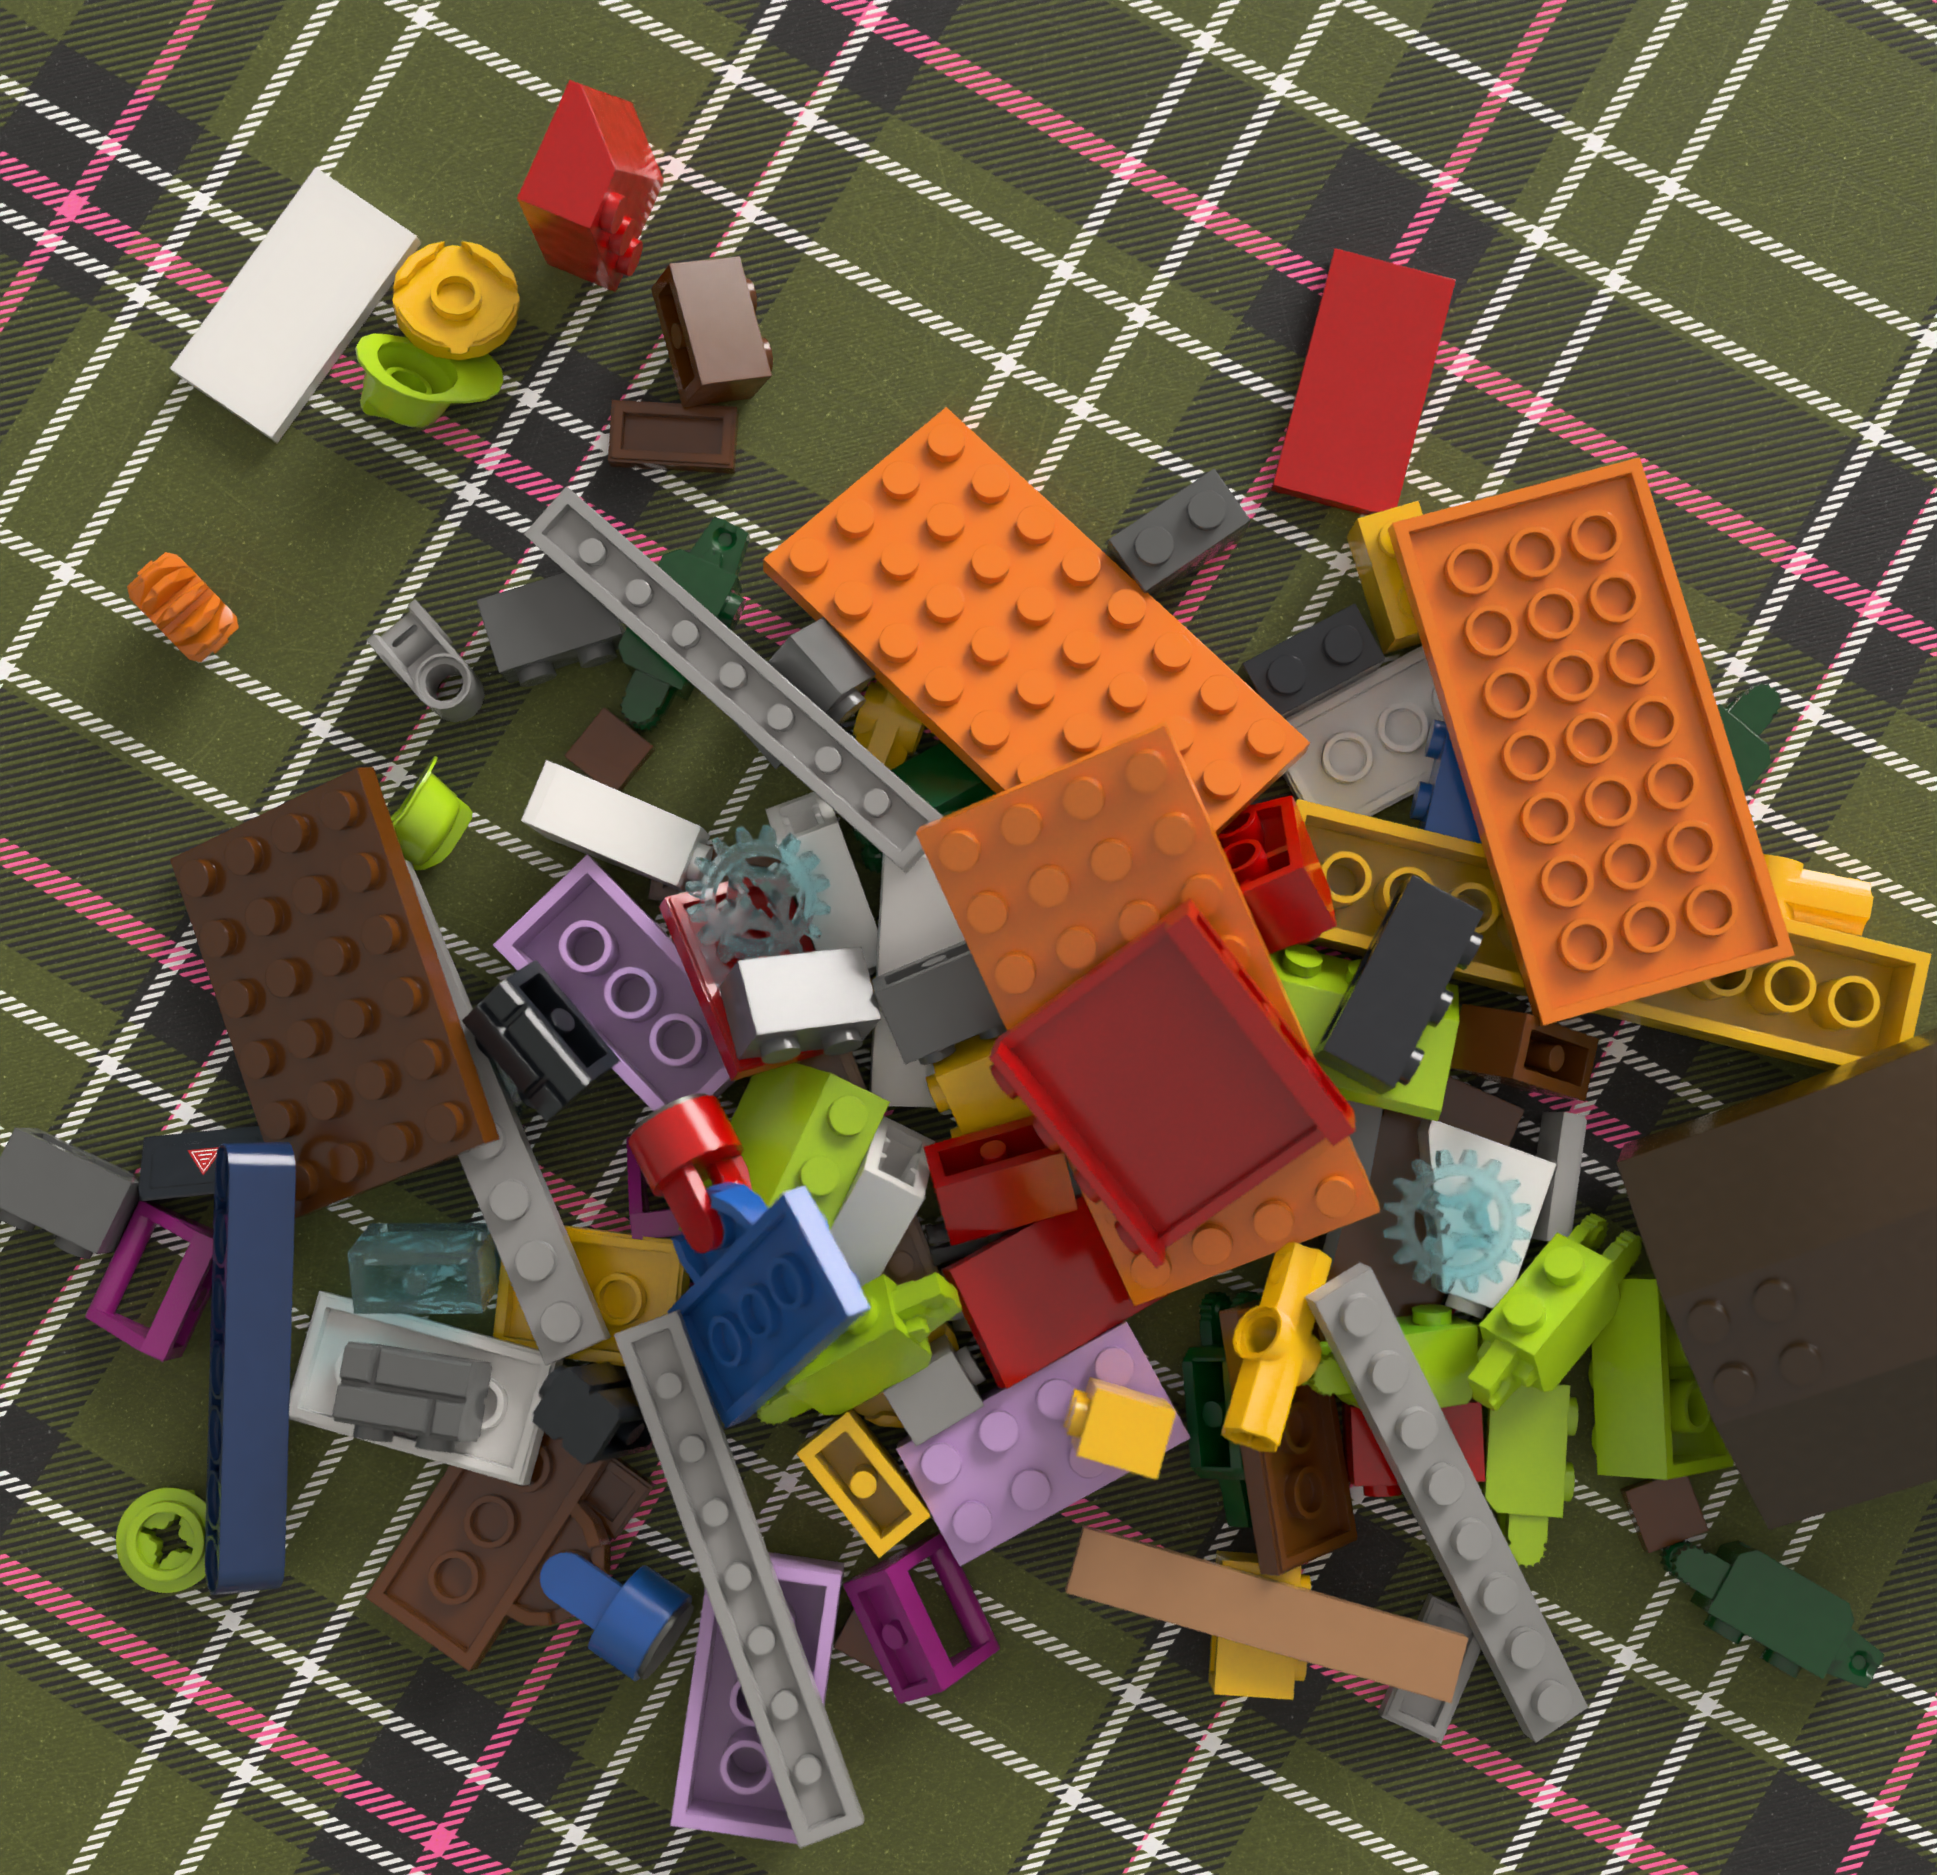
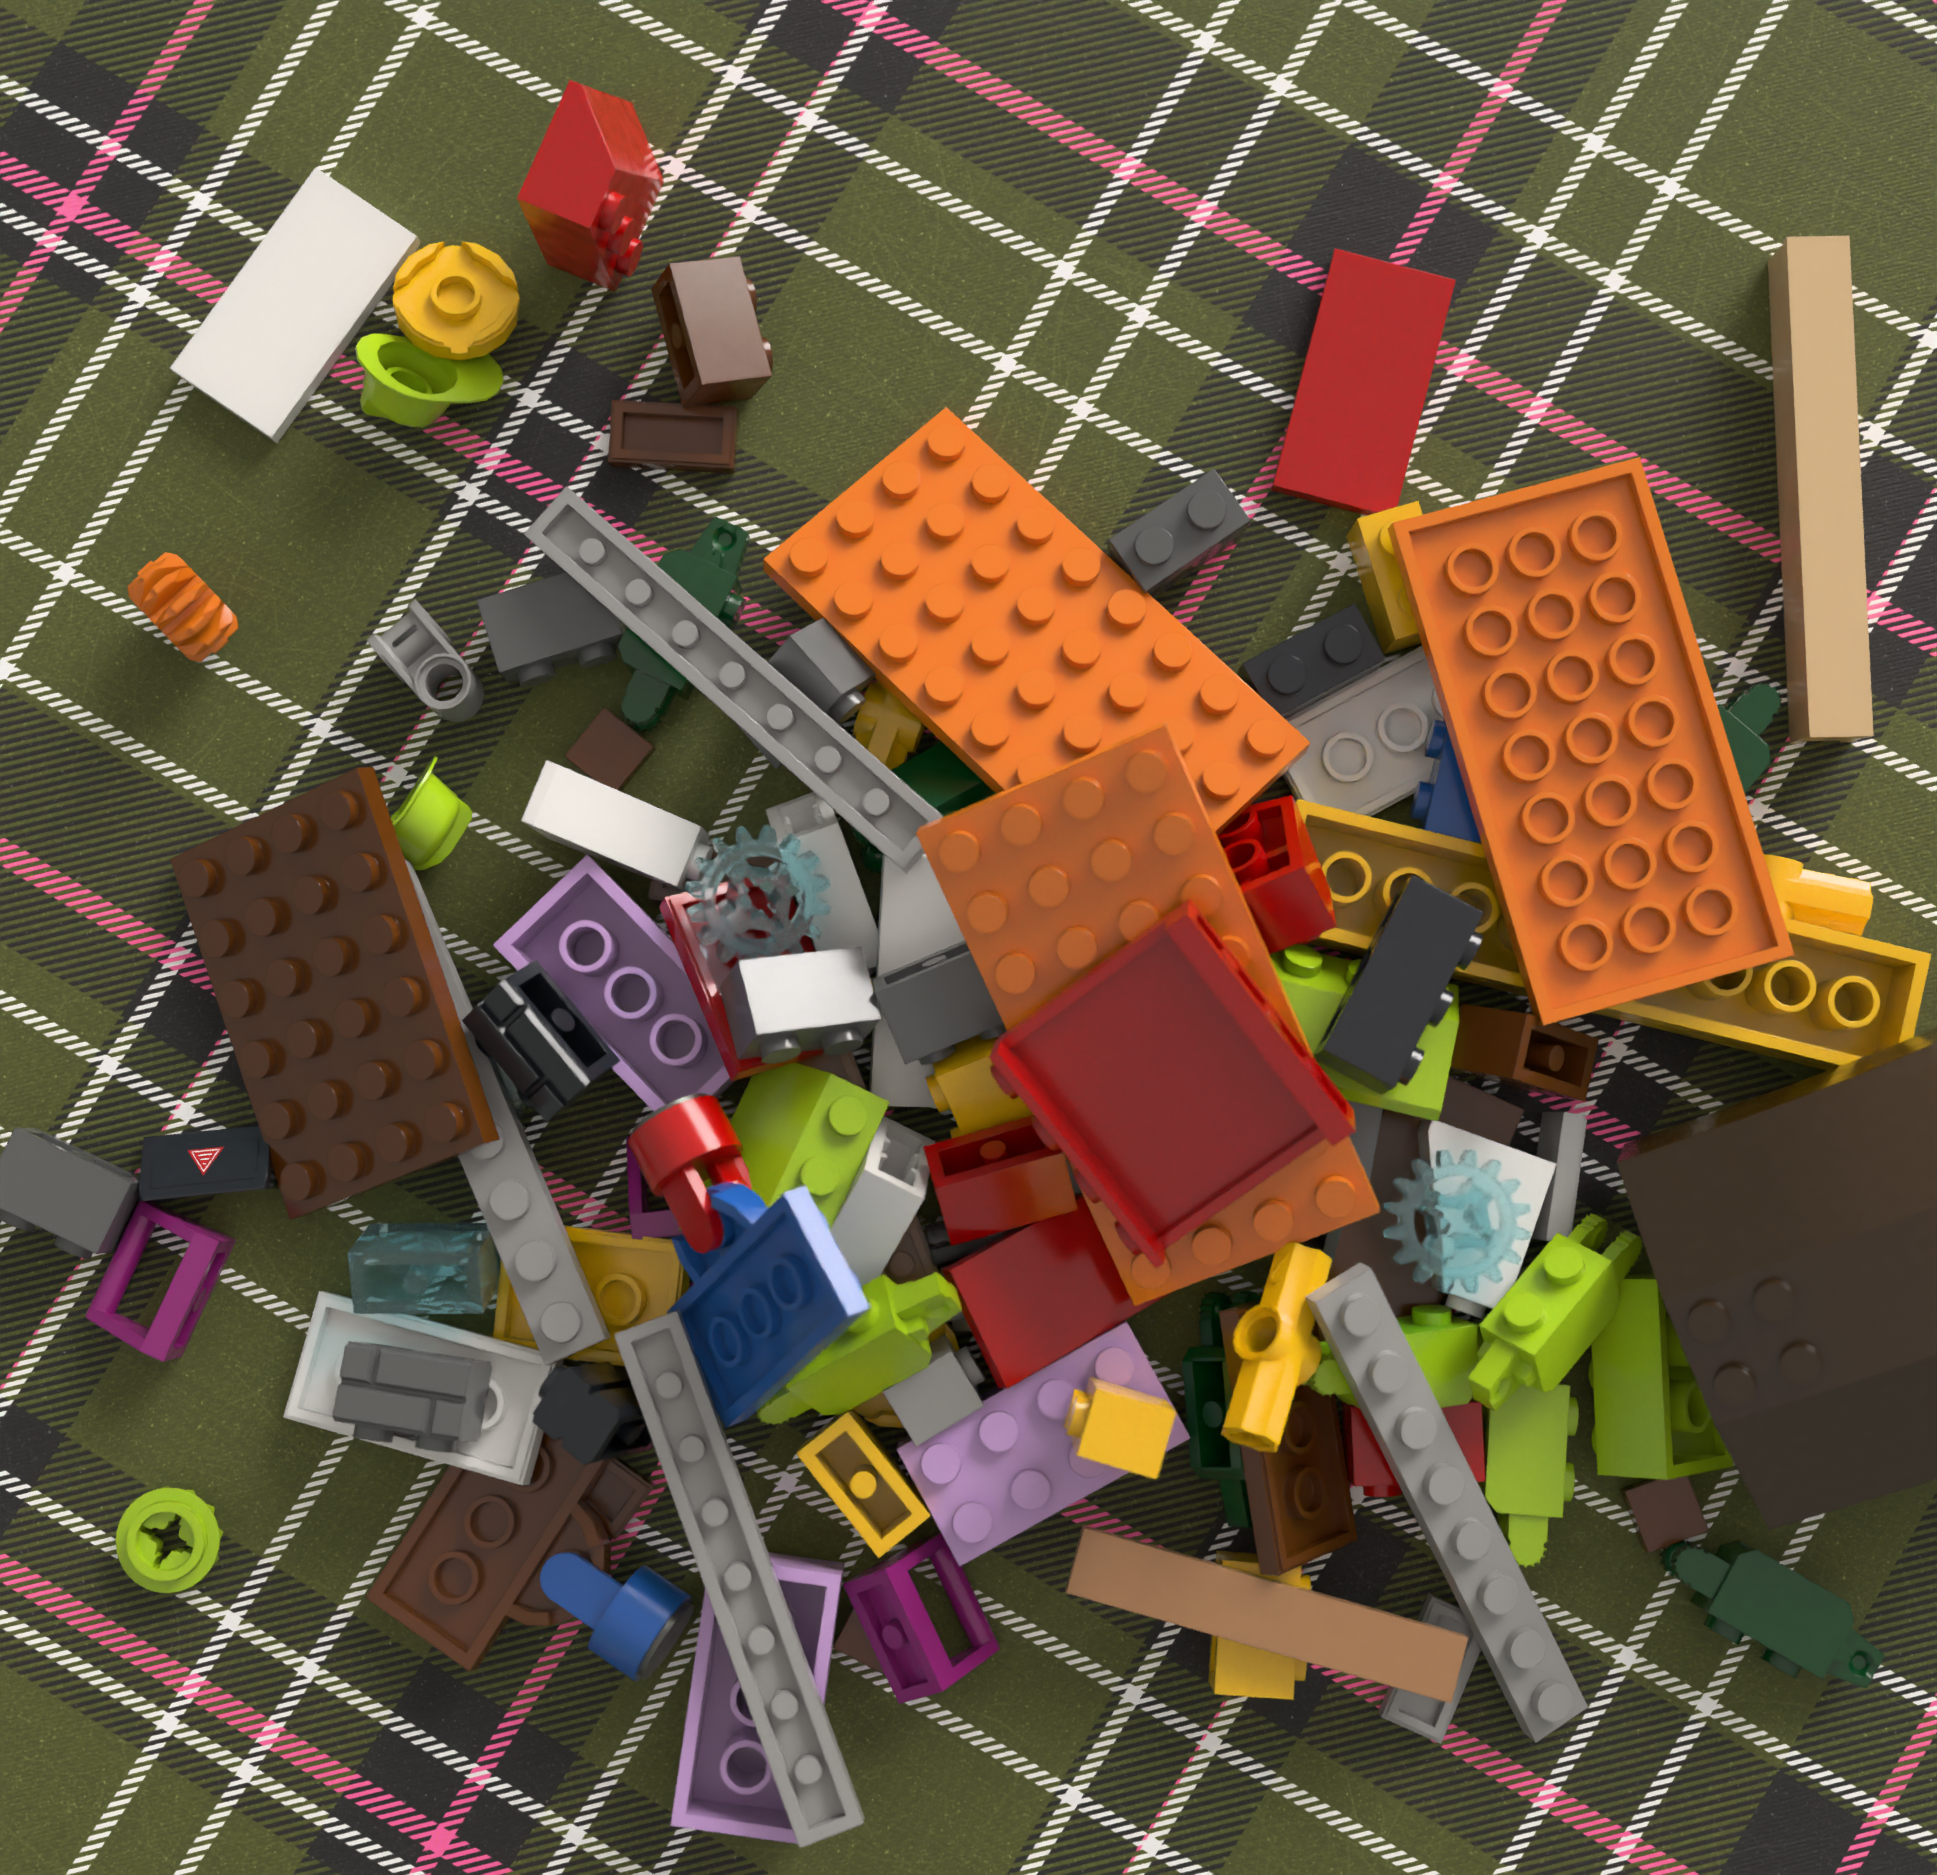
dark blue beam [205,1142,296,1595] -> none
none -> tan tile [1768,236,1874,744]

